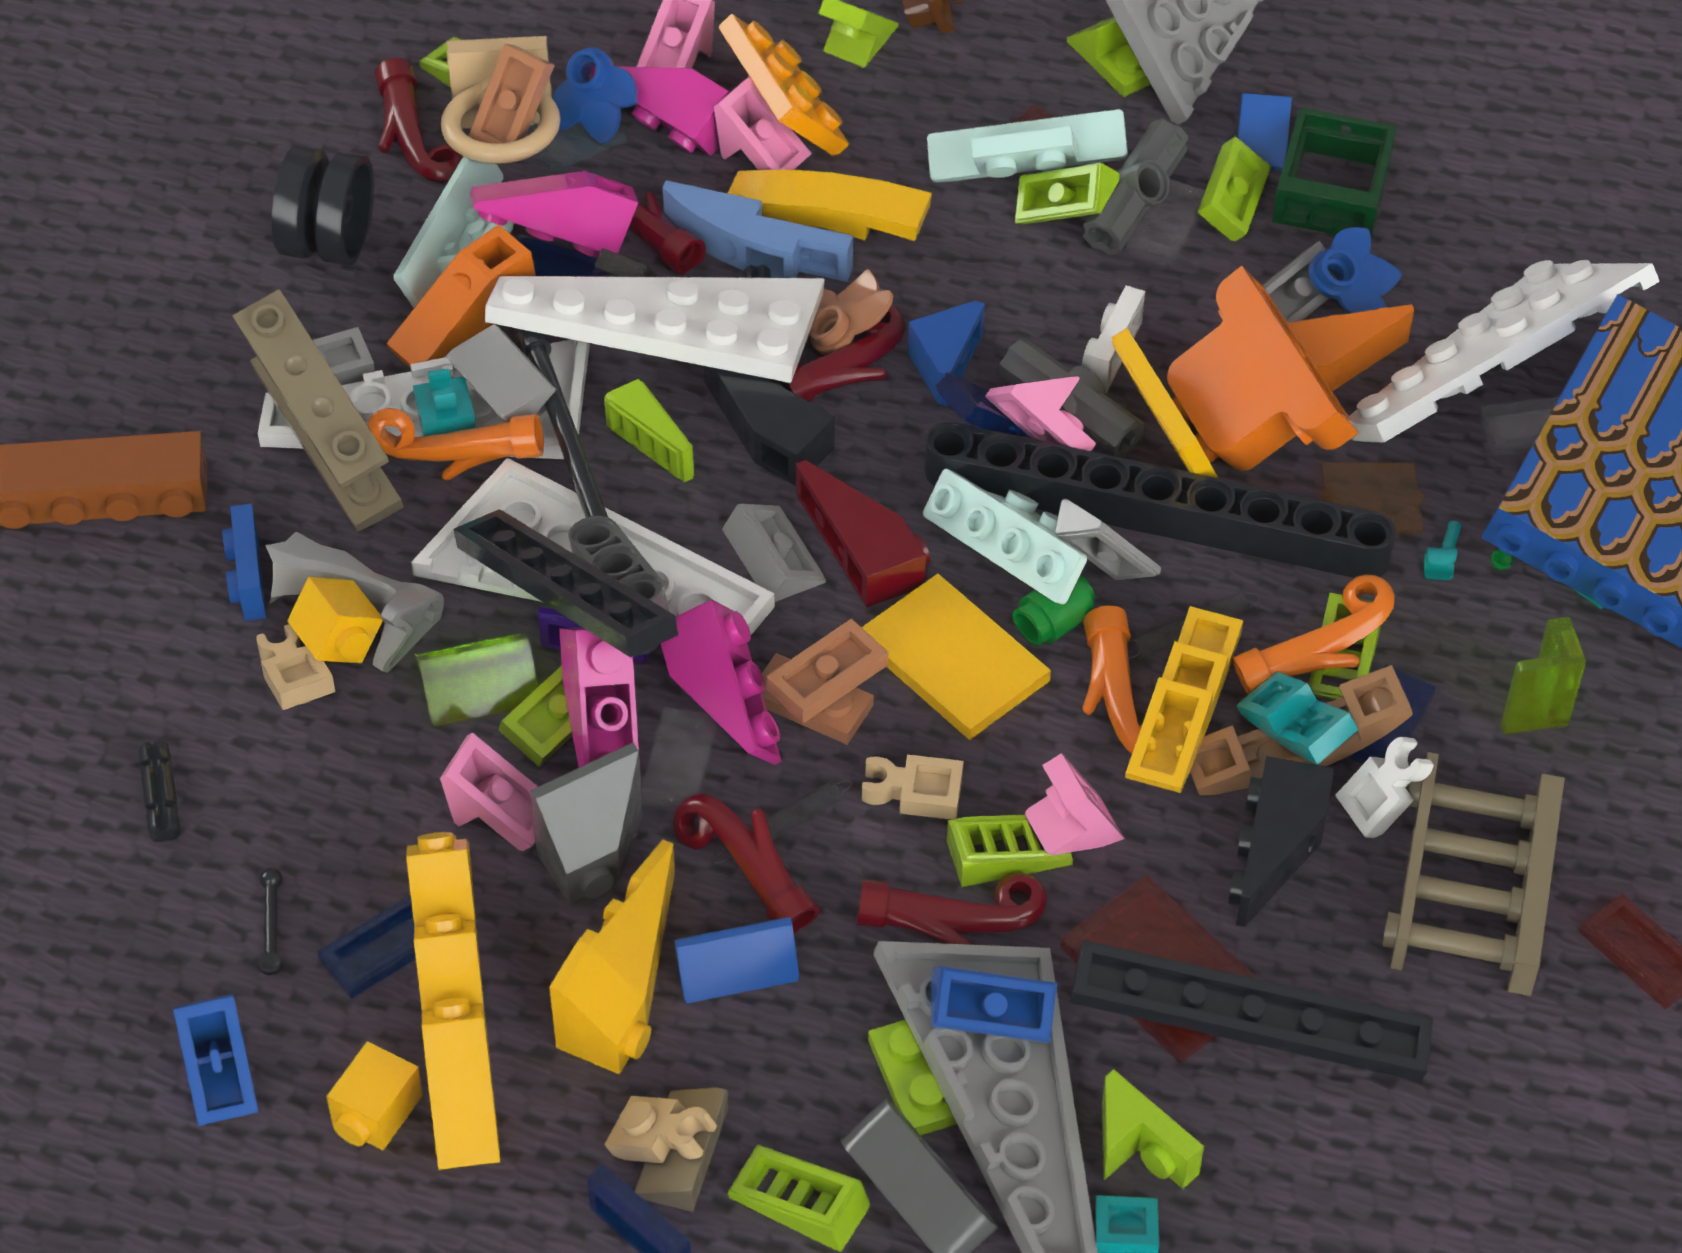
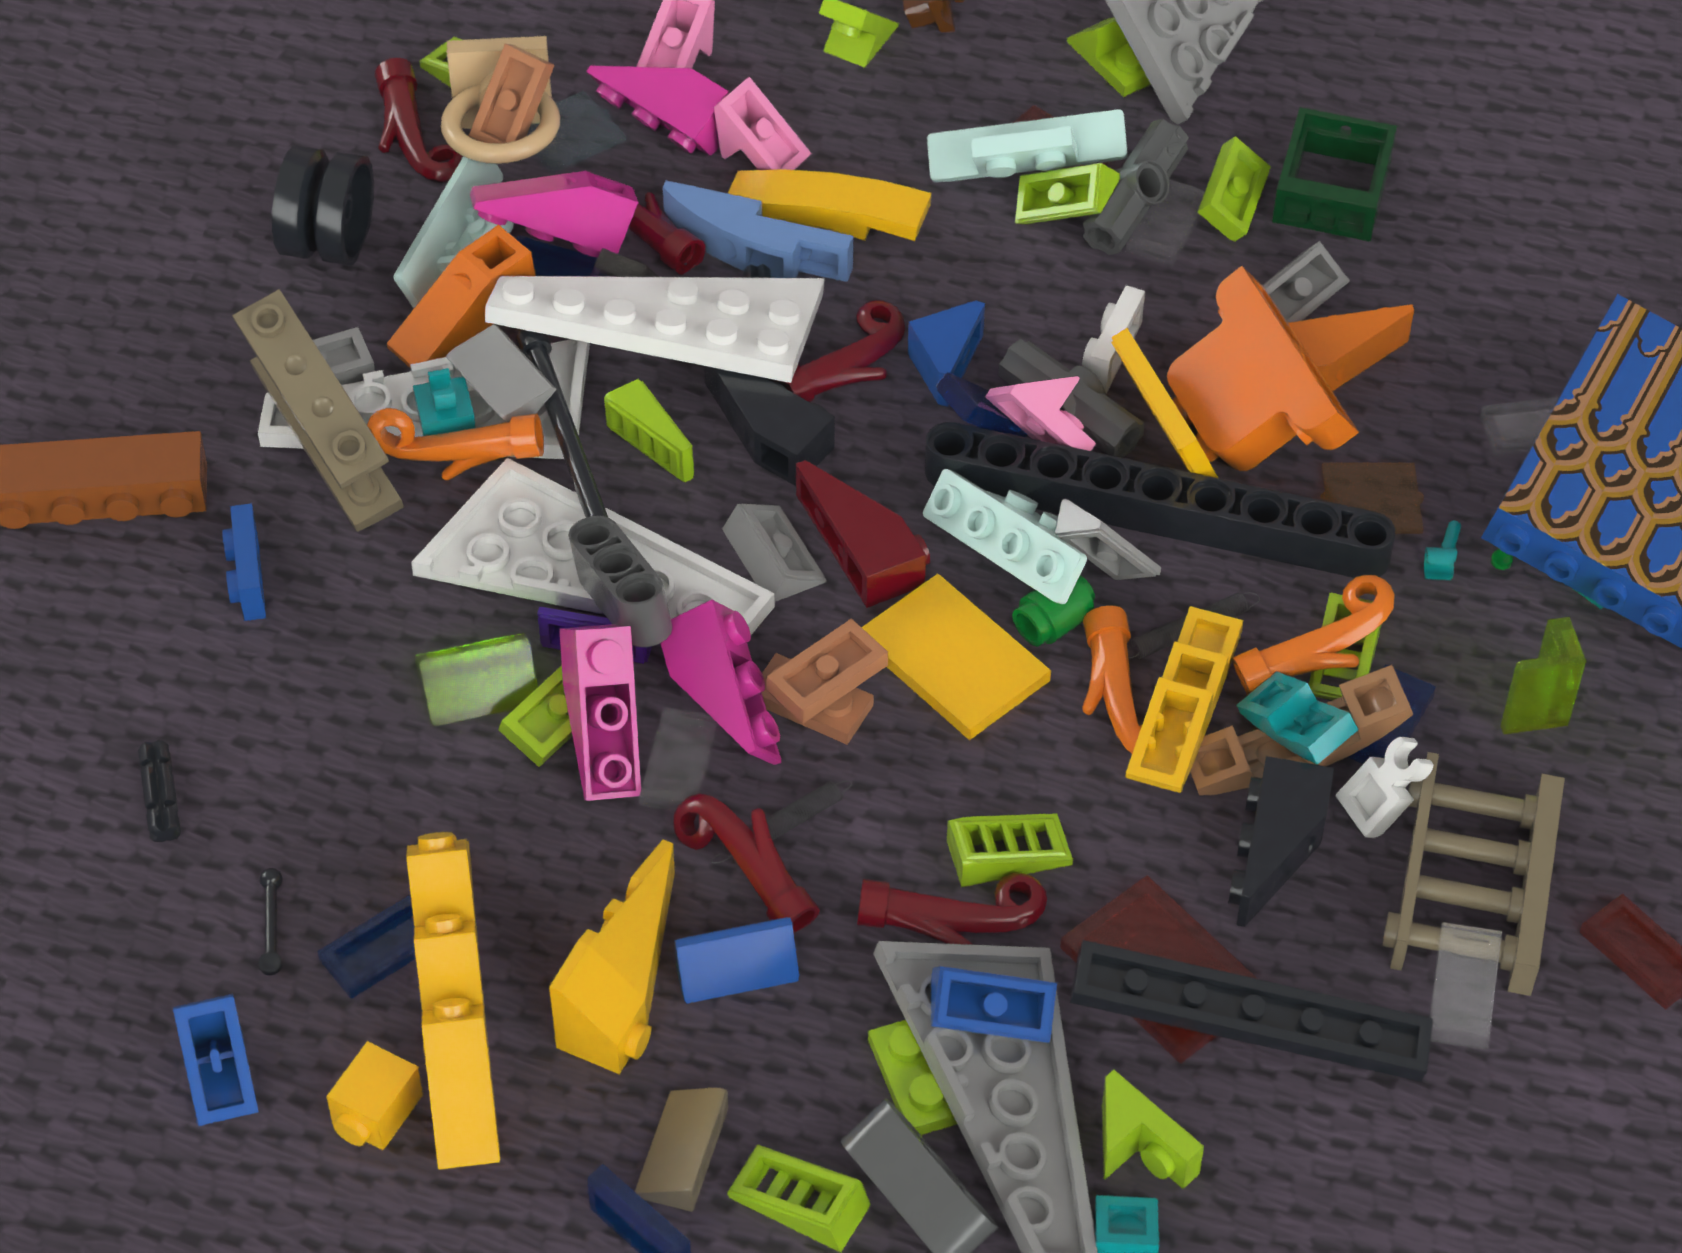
tan plate [256,624,335,710] -> none
light grey animal [265,532,444,673] -> none
yellow brick [287,576,383,663] -> none
bright pink slope [440,732,538,851] -> none
black plate [453,509,678,657] -> none
slope [530,743,643,904] -> none
blue plate [553,47,637,145] -> none
tan plate [604,1096,717,1163] -> none
light orange plate [718,14,849,156] -> none
nougat plate [809,269,894,355] -> none
tan plate [862,754,964,820] -> none
bright pink slope [1025,753,1125,855] -> none
blue slope [1237,93,1292,171] -> none
blue plate [1309,227,1402,314] -> none
white wing [1349,260,1659,443] -> none
none -> clear tile [1429,922,1502,1050]

